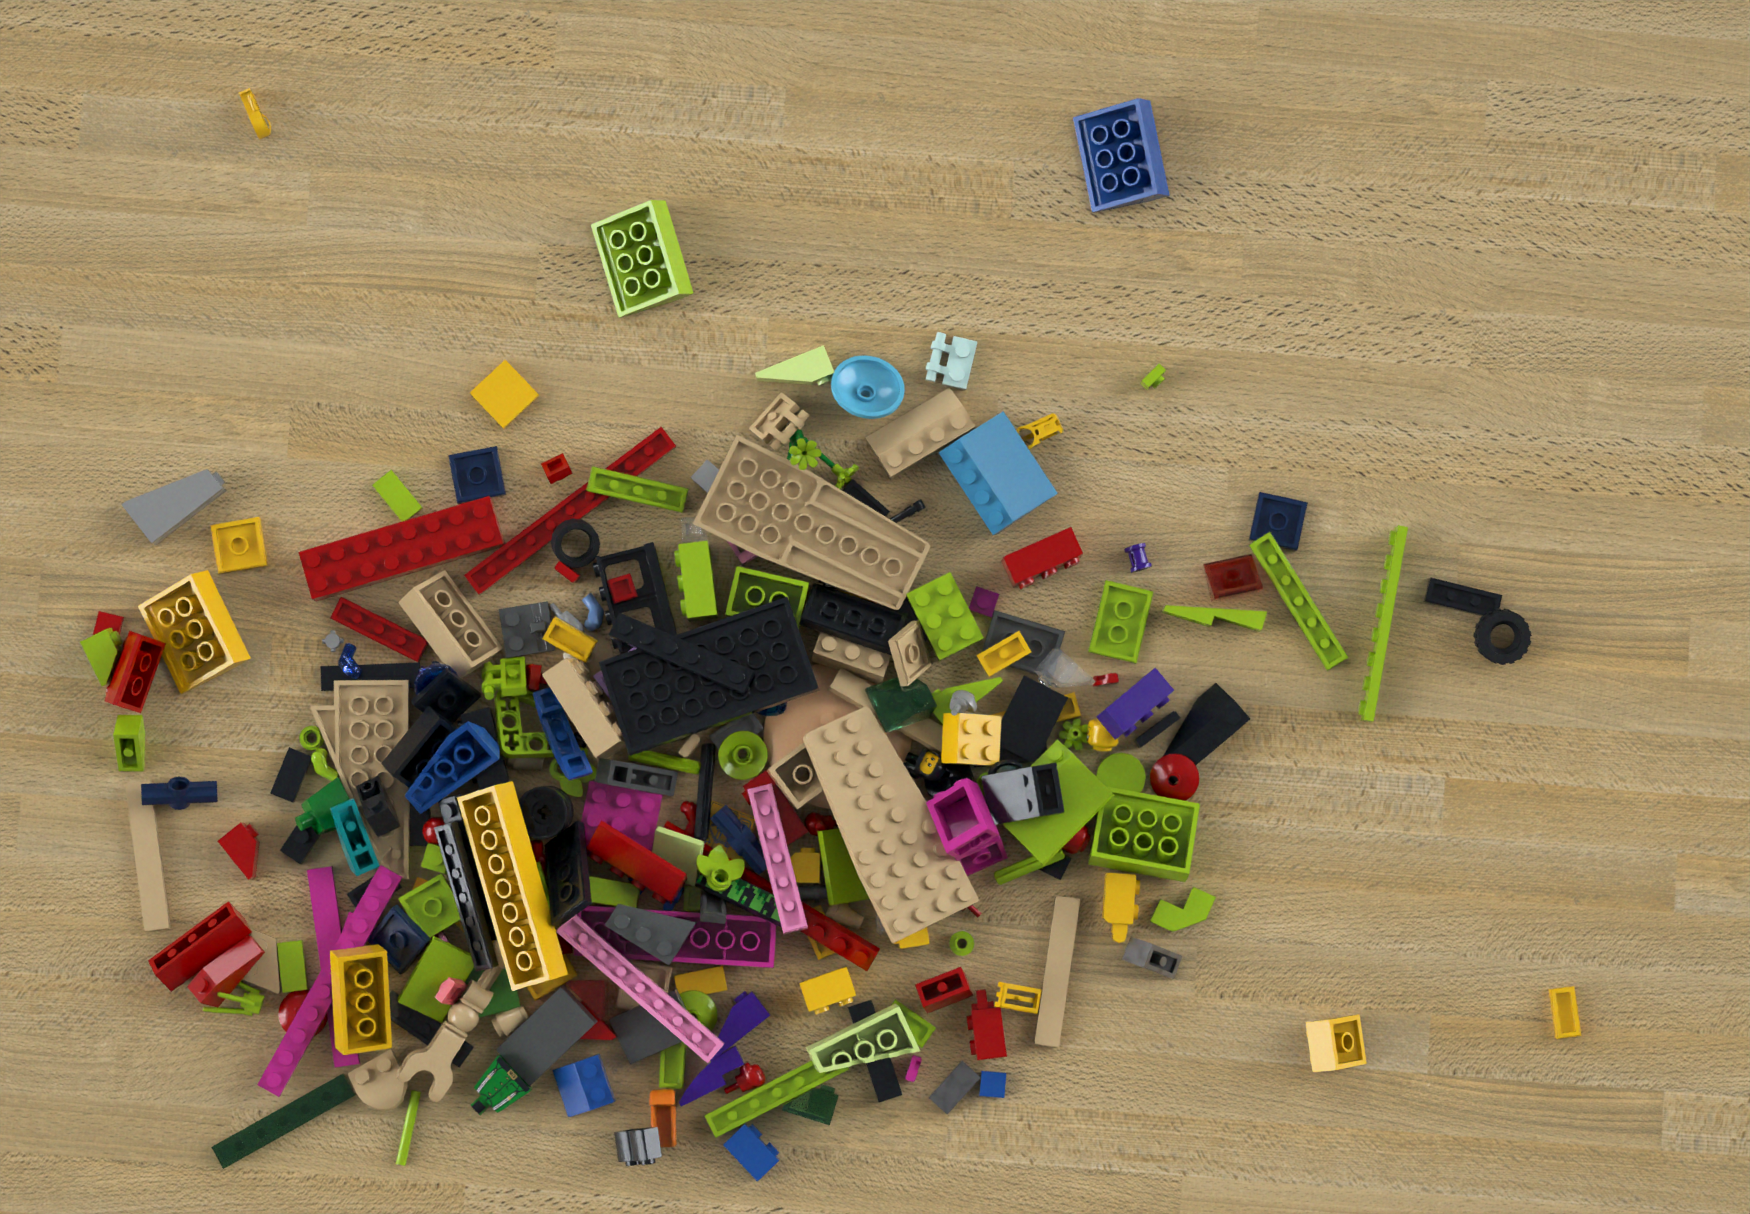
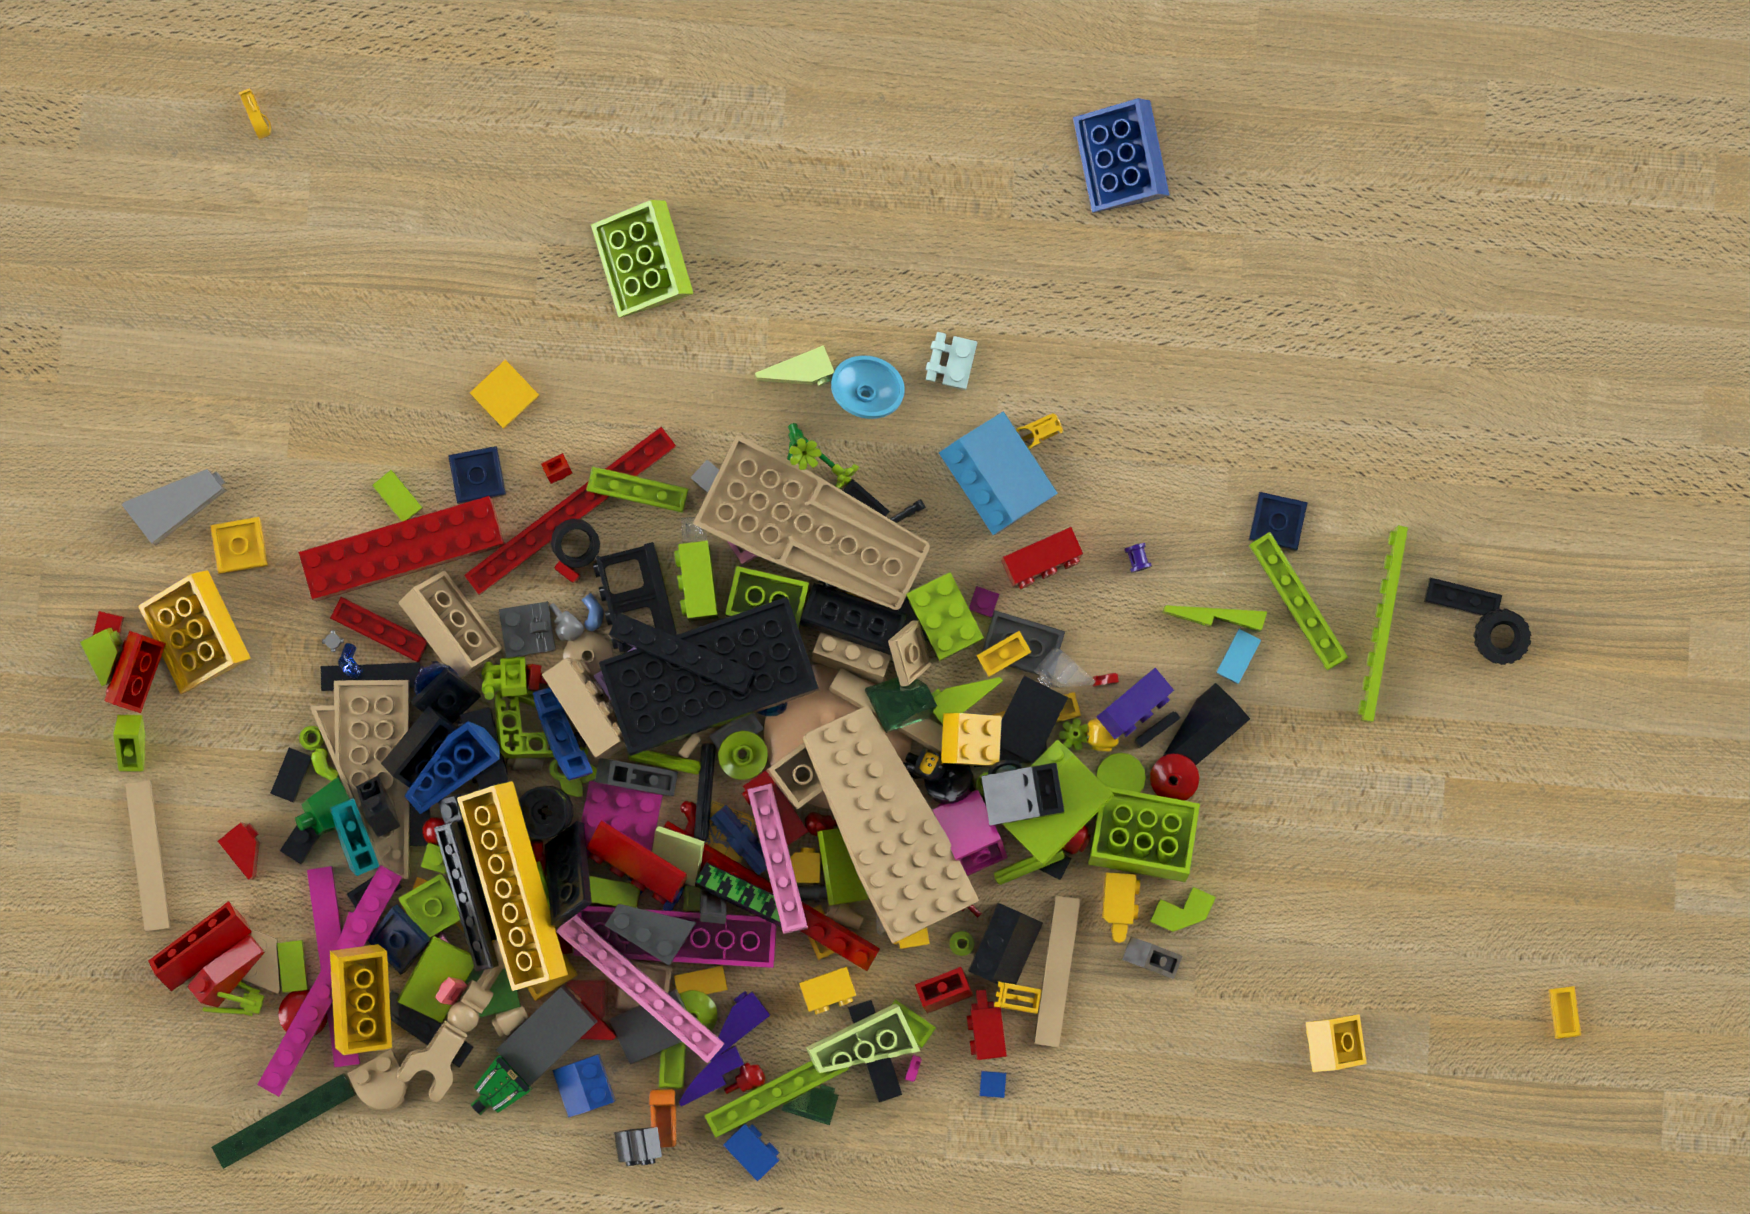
dark blue piece [141,776,218,810] -> none
lime bar [396,1090,421,1166] -> none
yellow tile [542,616,598,663] -> none
red tile [606,573,638,605] -> none
lime plate [696,845,745,891] -> none
tan plate [749,392,810,452] -> none
tan slope [865,387,976,480] -> none
dark pink window [926,778,999,859] -> none
flat silver tile [929,1061,981,1114] -> none
light grey piece [950,690,977,716] -> none
lime tile [1088,580,1154,664] -> none
lime plate [1140,363,1166,390] -> none
clear red slope [1203,554,1263,602] -> none
none -> black slope [968,903,1043,991]
none -> medium azure tile [1216,629,1261,684]

